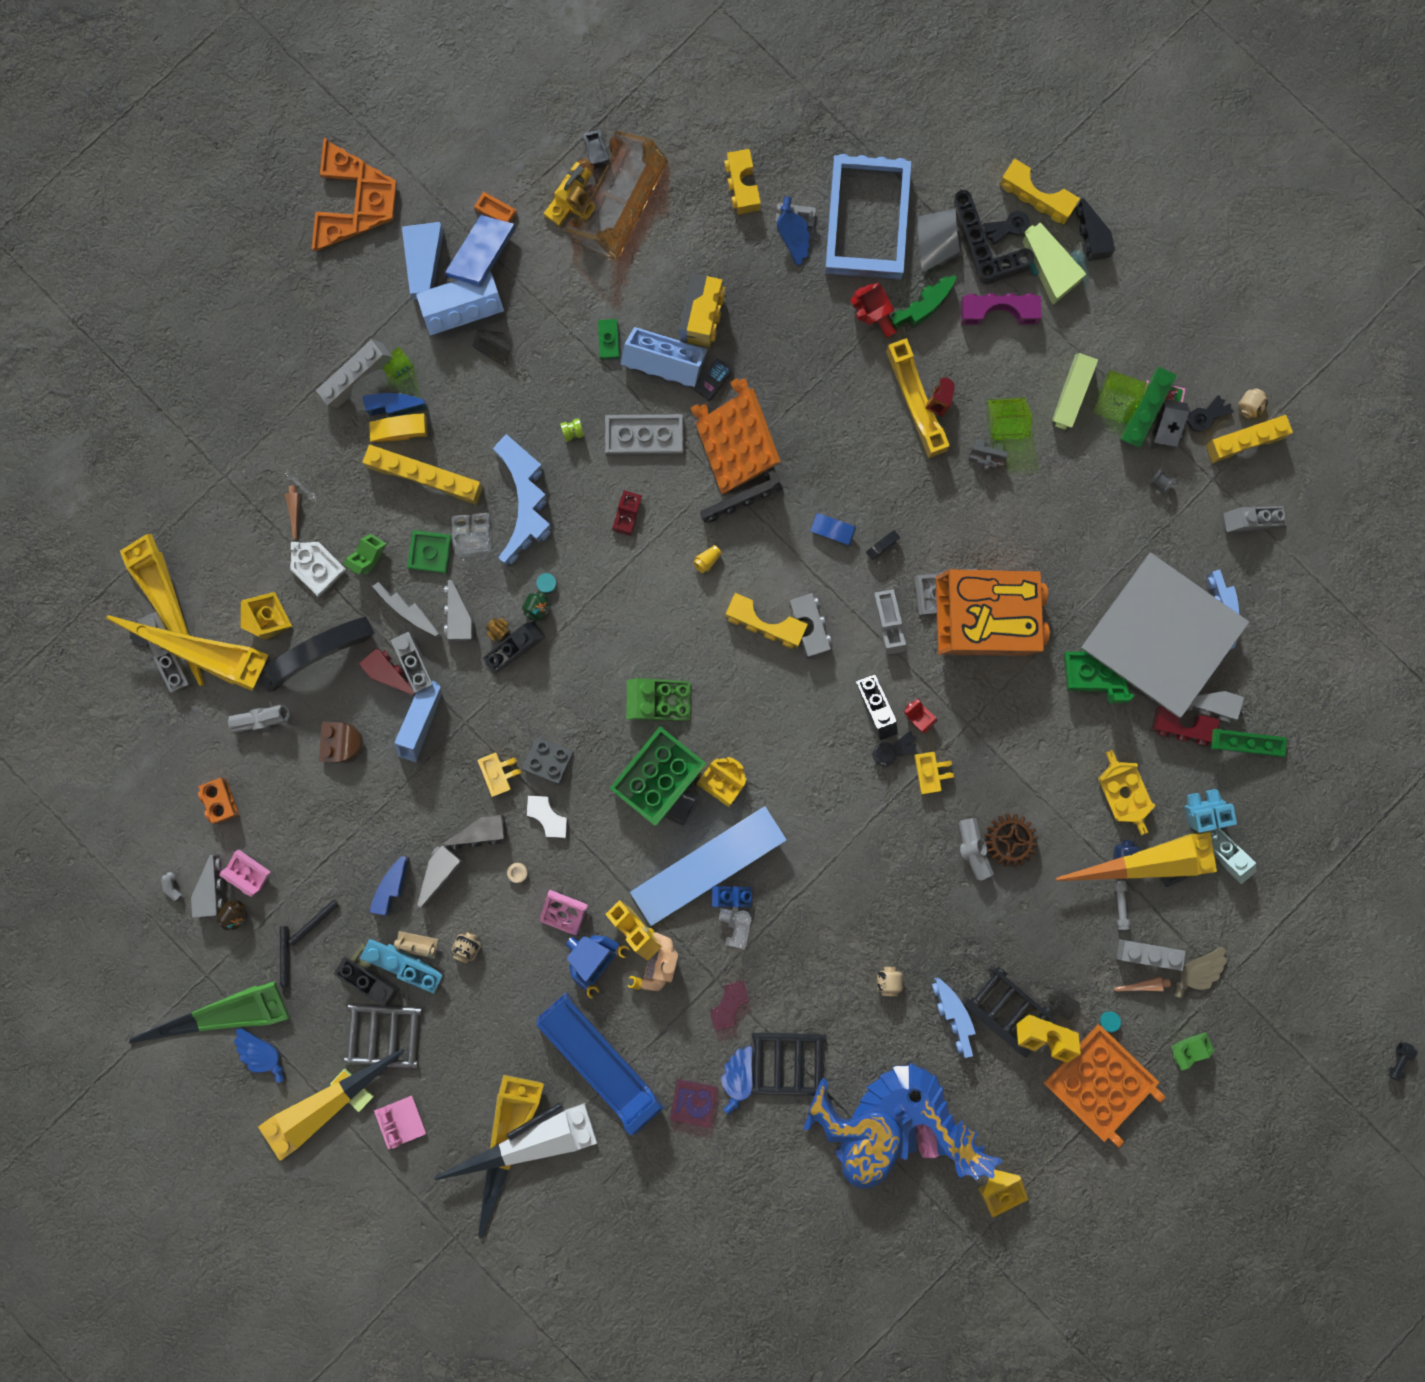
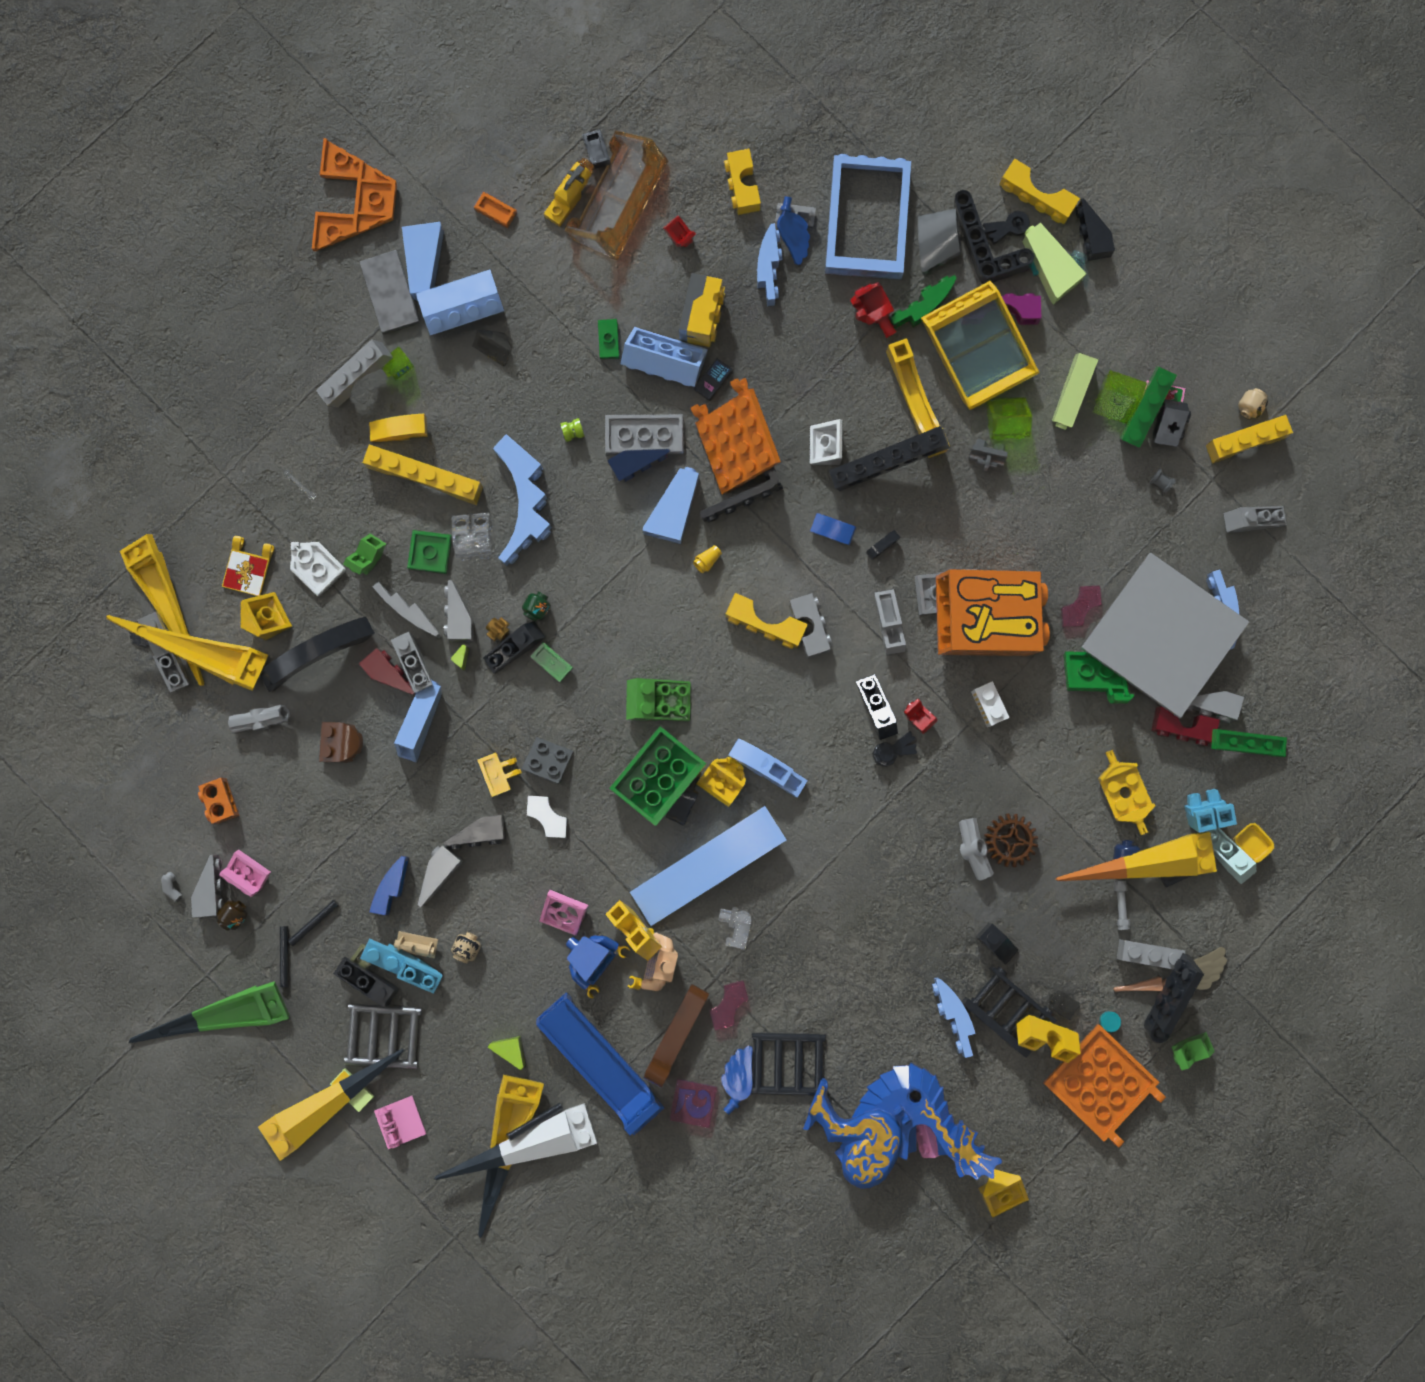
blue animal [234,1028,284,1083] -> none
nougat piece [284,486,301,540] -> none
blue slope [362,393,428,417] -> none
tile [445,215,516,286] -> none
tan tile [507,863,528,883] -> none
teal tile [536,573,557,594] -> none
pearl gold leg [566,186,596,221] -> none
dark red slope [612,490,642,536] -> none
blue slope [712,886,752,907] -> none
tan head [877,967,903,996] -> none
yellow hinge [914,752,954,794] -> none
dark red leg [925,377,955,417] -> none
black piece [1188,395,1234,432] -> none
black bar [1388,1042,1418,1082] -> none
none -> flag [222,536,275,596]
none -> flat silver tile [359,250,420,334]
none -> lime slope [451,645,469,670]
none -> lime slope [488,1036,526,1070]
none -> green plate [530,642,573,683]
none -> dark blue slope [607,448,671,482]
none -> light blue slope [642,467,699,544]
none -> reddish brown beam [643,984,710,1088]
none -> red bracket [663,216,696,247]
none -> light blue slope [728,739,808,797]
none -> light blue slope [757,223,782,306]
none -> white slope [810,419,842,465]
none -> black brick [829,426,950,491]
none -> clear light blue window [921,281,1039,410]
none -> white brick [971,681,1009,728]
none -> black slope [975,923,1019,965]
none -> clear pink tile [1061,585,1102,627]
none -> black hinge [1144,953,1204,1043]
none -> yellow piece [1233,823,1274,863]

